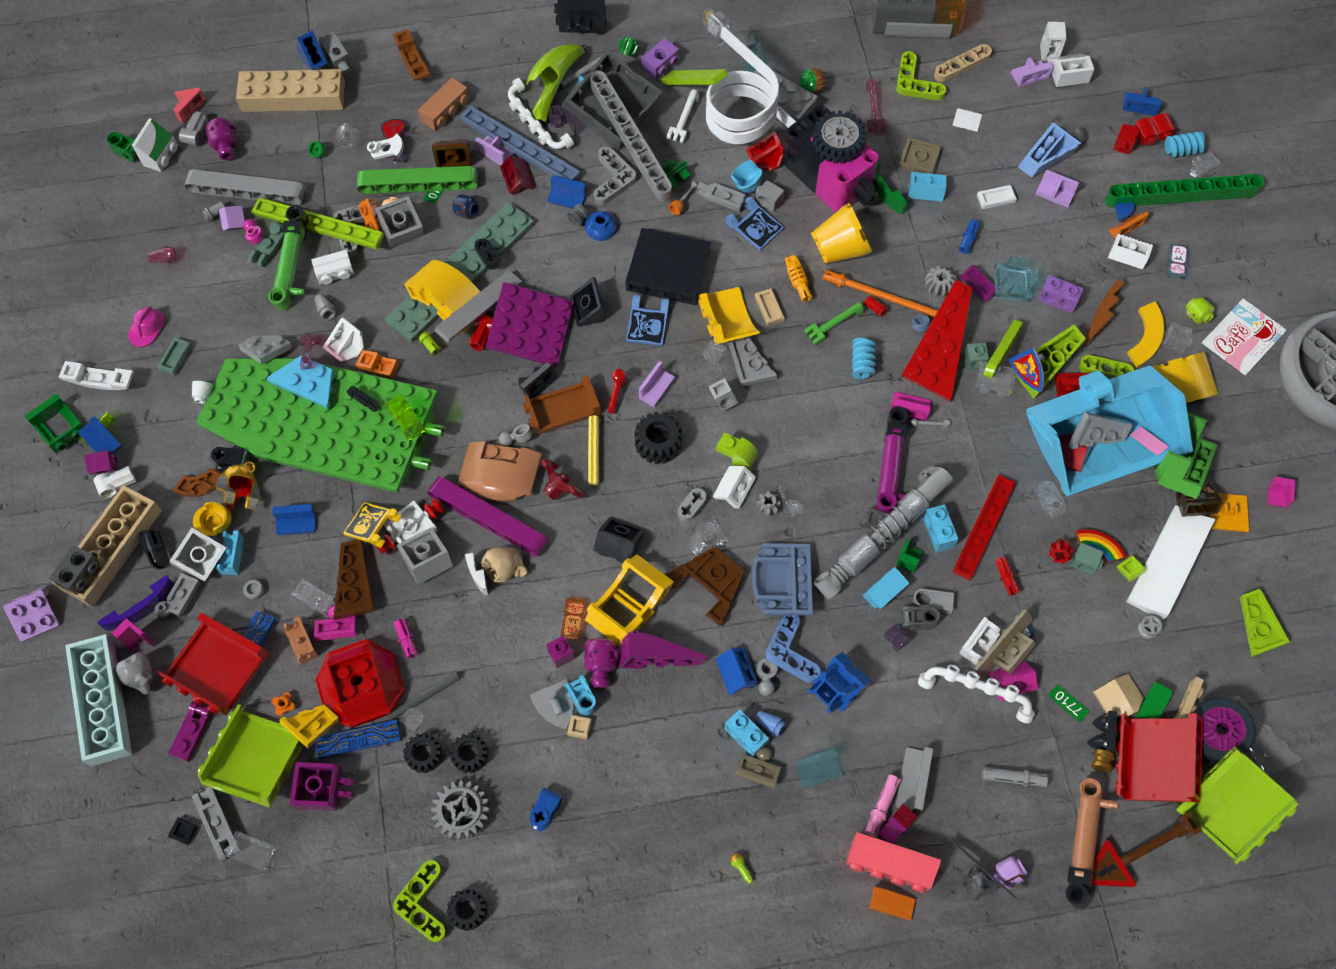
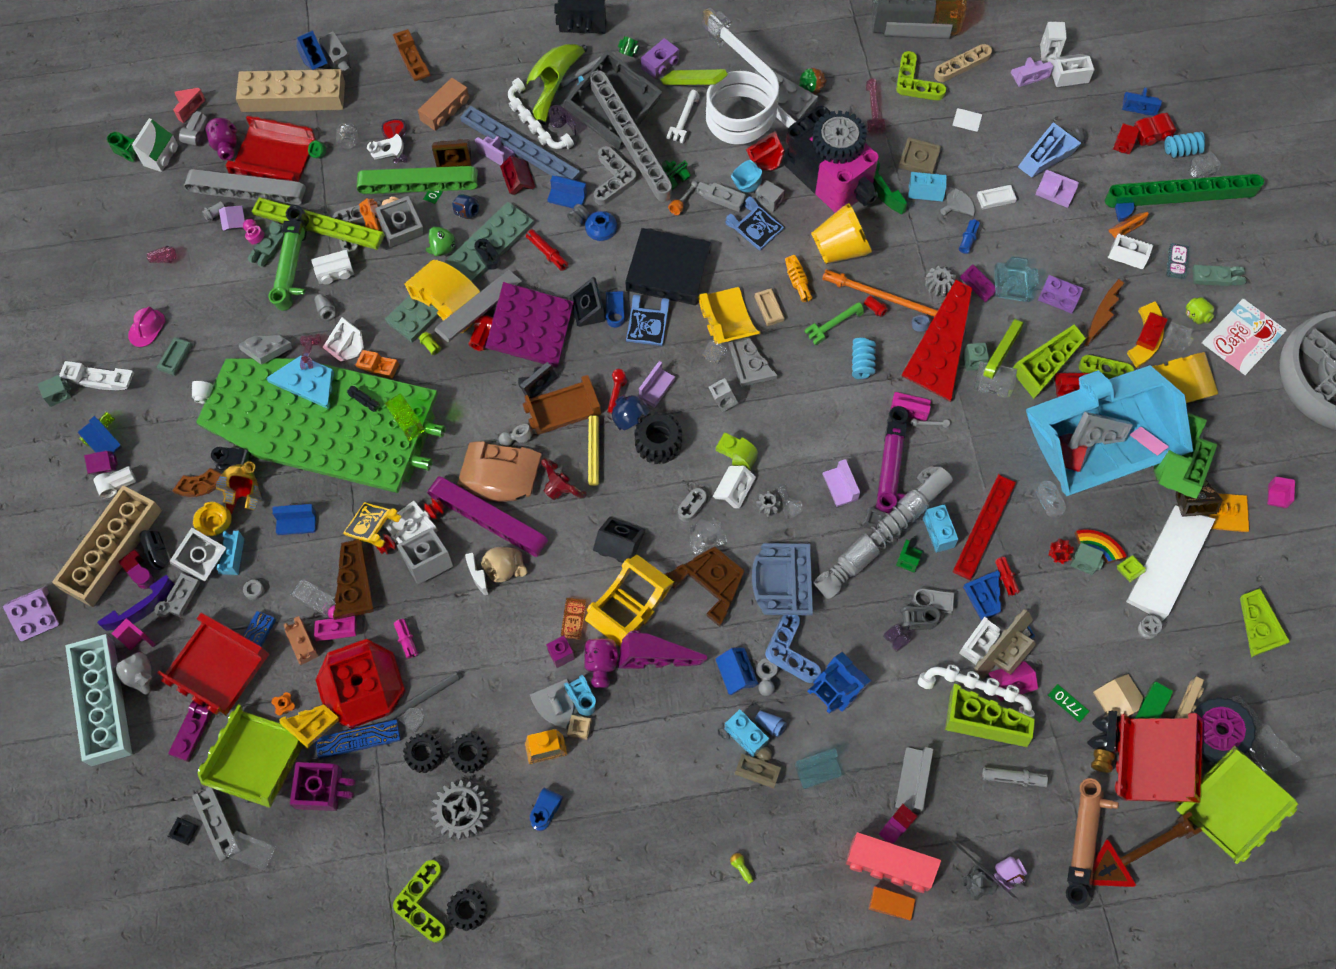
green panel [25,394,84,454] -> none
dark grey brick [49,545,100,595] -> none
clear light blue panel [742,33,762,72] -> none
medium azure hinge [862,567,909,609] -> none
bright pink pin [864,775,901,837] -> none
shield [1008,347,1044,392] -> none
none -> sand green brick [37,375,72,407]
none -> leg [118,549,155,589]
none -> red panel [225,116,316,182]
none -> bright green piece [425,227,456,256]
none -> light orange torso [525,729,567,764]
none -> red pin [526,229,569,271]
none -> blue piece [606,291,624,328]
none -> dark blue cylinder [612,395,650,430]
none -> lavender panel [823,459,860,507]
none -> light grey hand [940,187,975,216]
none -> lime wedge [945,683,1035,747]
none -> blue wing [963,570,1001,621]
none -> red plate [1136,312,1168,351]
none -> sand green hinge [1192,265,1246,286]

